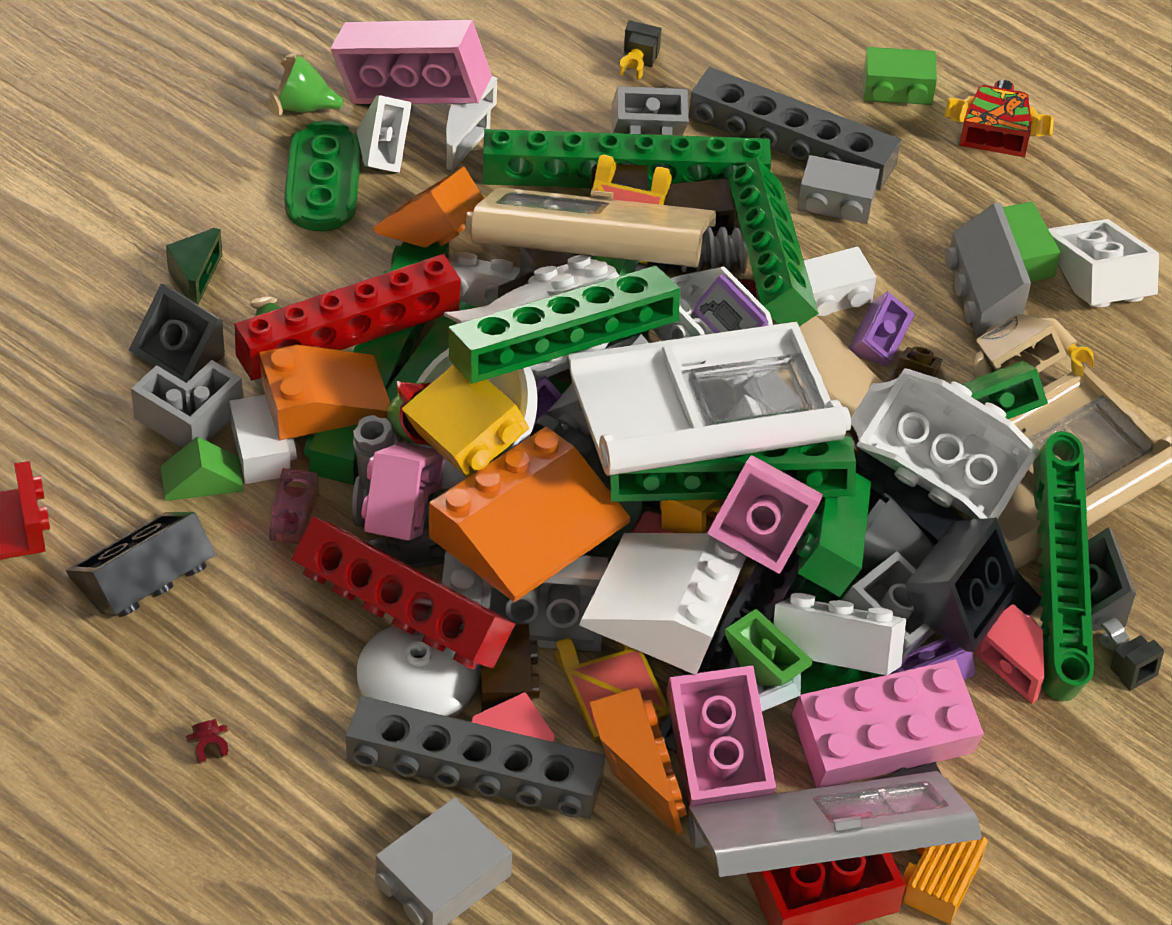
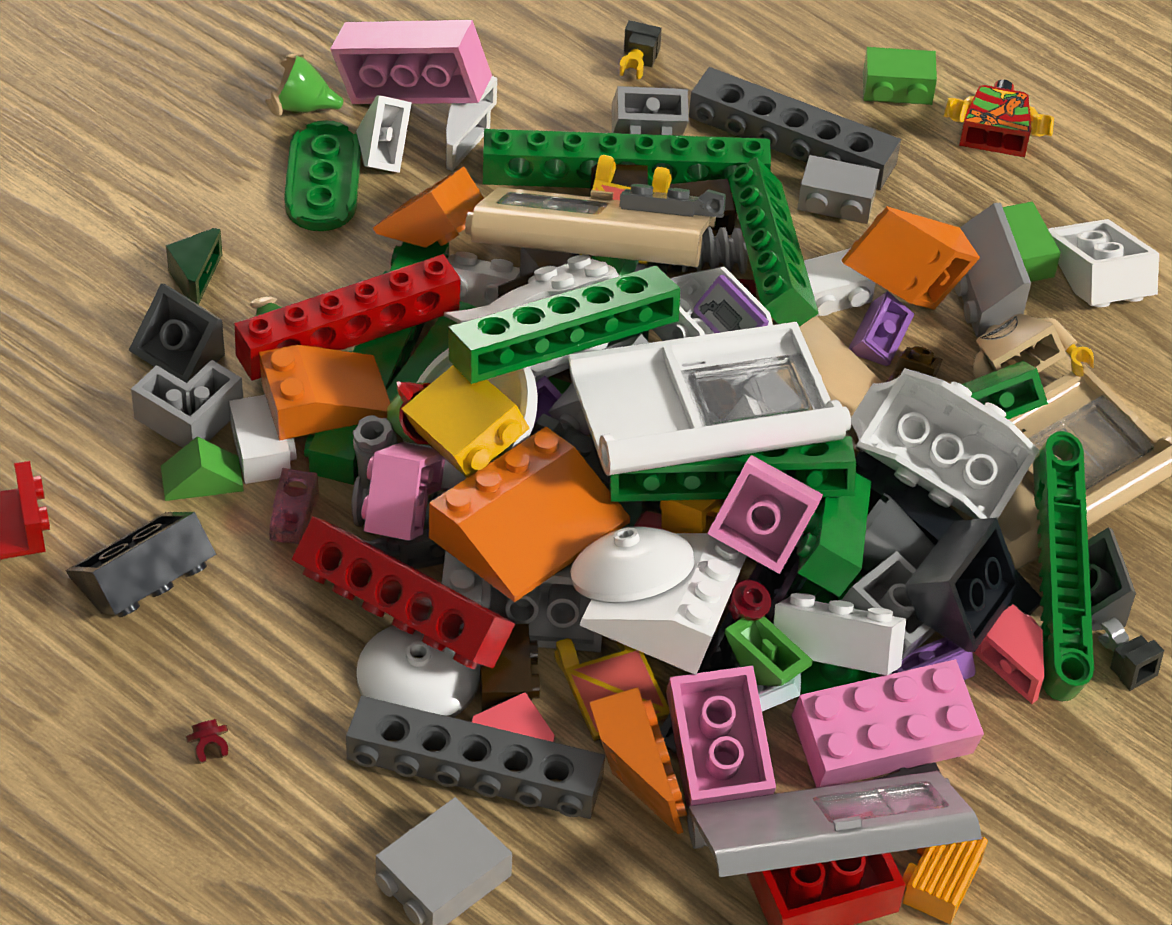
none -> white dish [570,527,694,602]
none -> dark grey hinge [619,184,726,218]
none -> dark red plate [727,580,771,622]
none -> orange slope [841,206,980,310]

